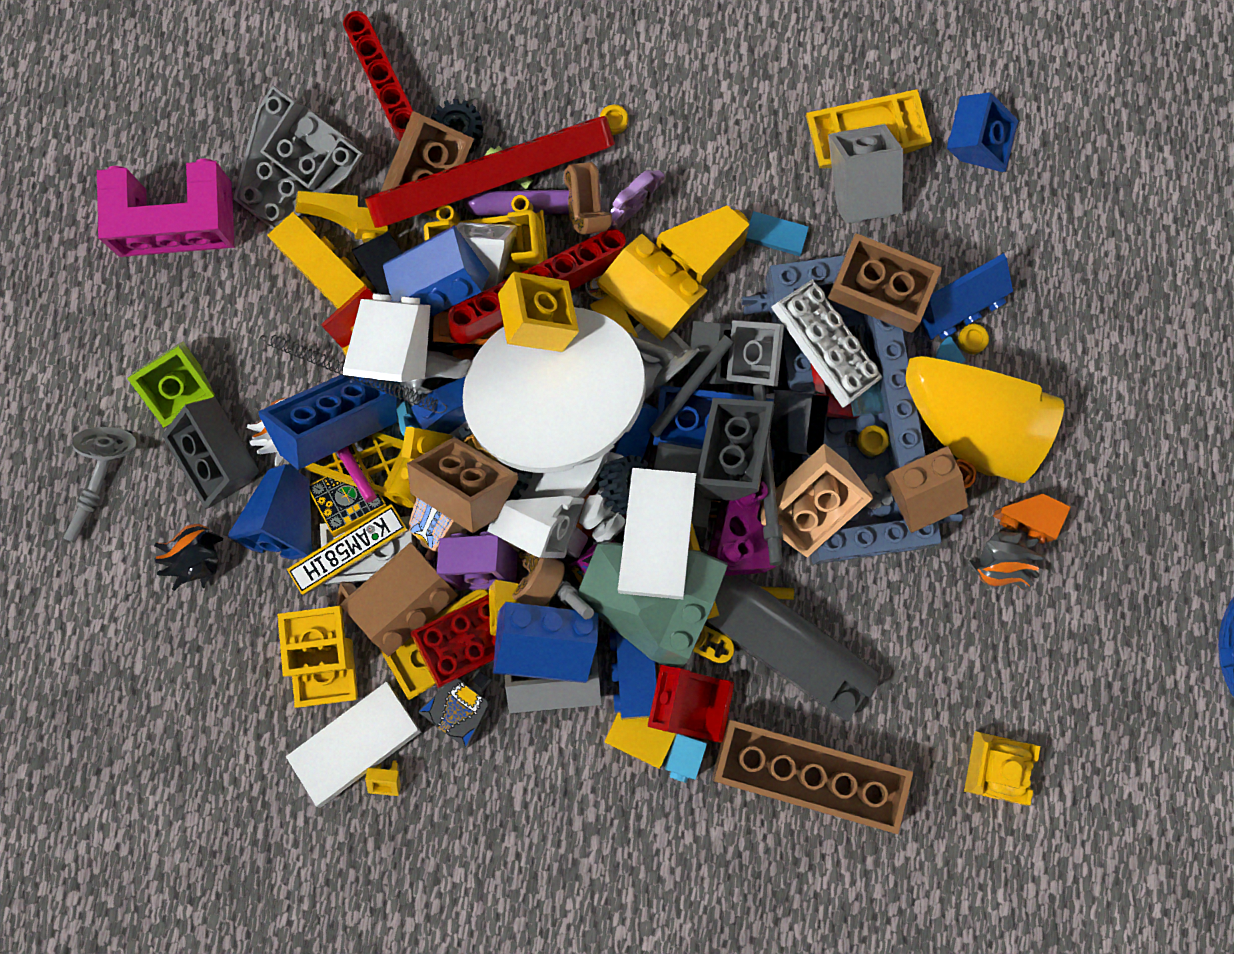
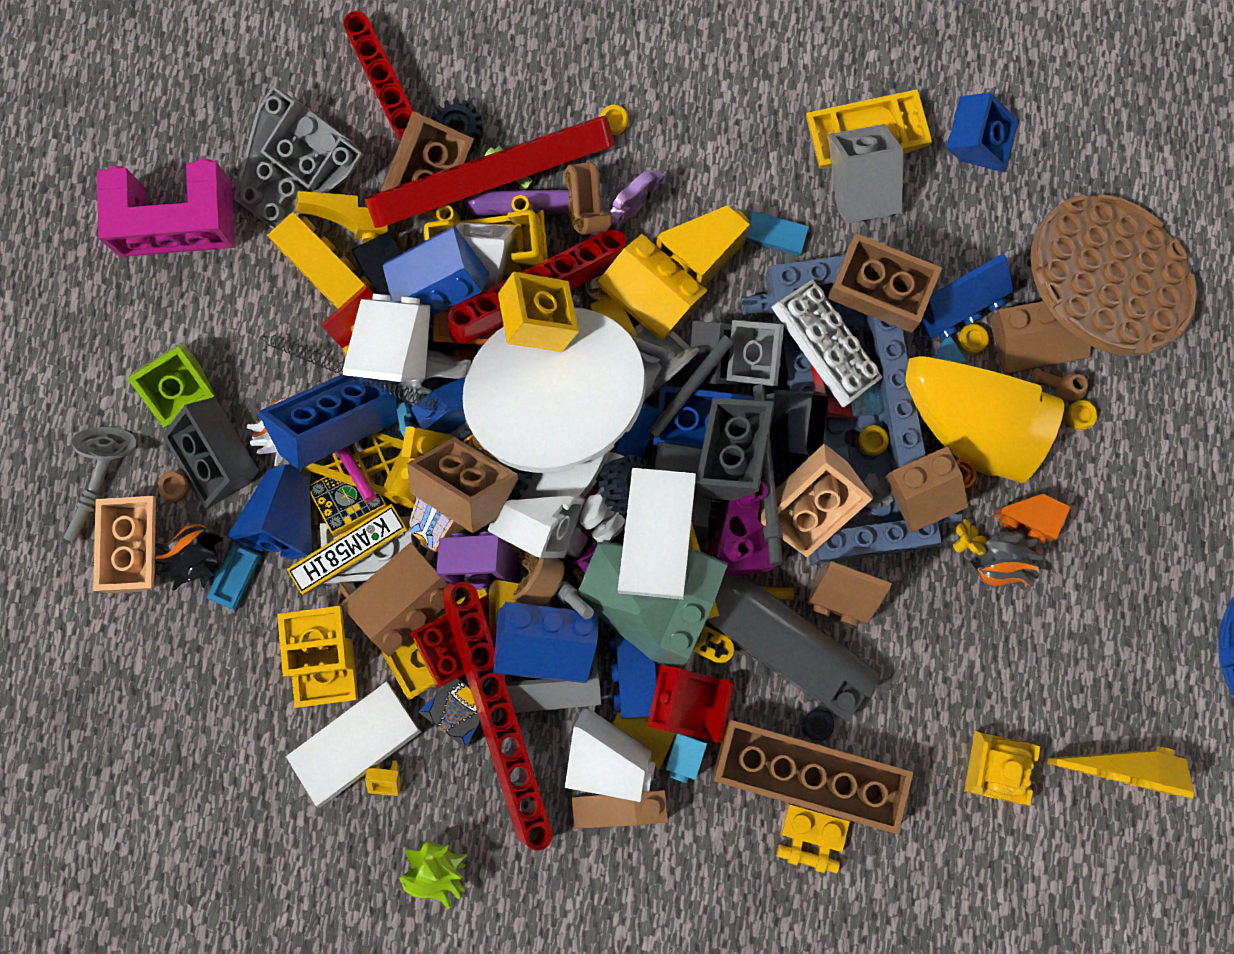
none -> light nougat slope [93,496,156,593]
none -> medium nougat tile [157,471,190,502]
none -> dark azure tile [207,543,262,611]
none -> lime hair [399,841,468,909]
none -> red beam [442,582,552,851]
none -> white slope [565,708,656,802]
none -> medium nougat slope [572,788,668,829]
none -> yellow plate [776,804,850,874]
none -> black tile [802,709,834,741]
none -> medium nougat slope [806,561,892,627]
none -> yellow plant [953,519,987,556]
none -> medium nougat slope [990,301,1091,374]
none -> medium nougat tile [1031,194,1197,356]
none -> medium nougat bar [1031,367,1088,403]
none -> yellow wedge [1047,746,1194,799]
none -> yellow tile [1065,400,1098,431]

